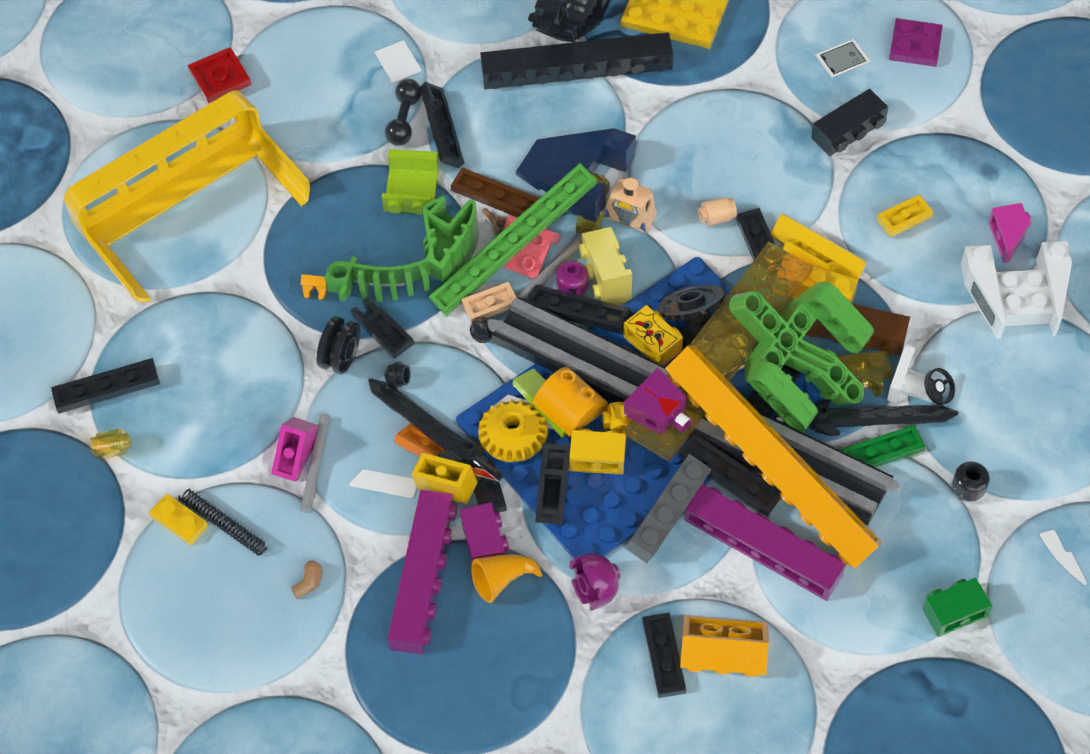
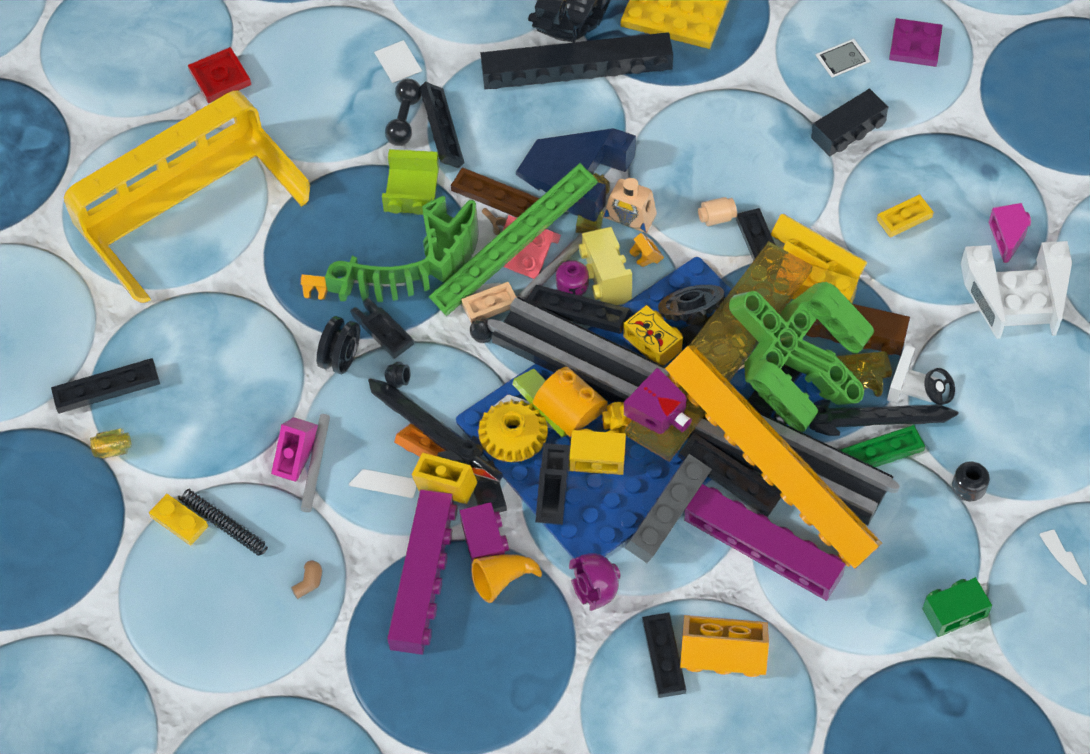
none -> light orange tile [629,233,664,267]

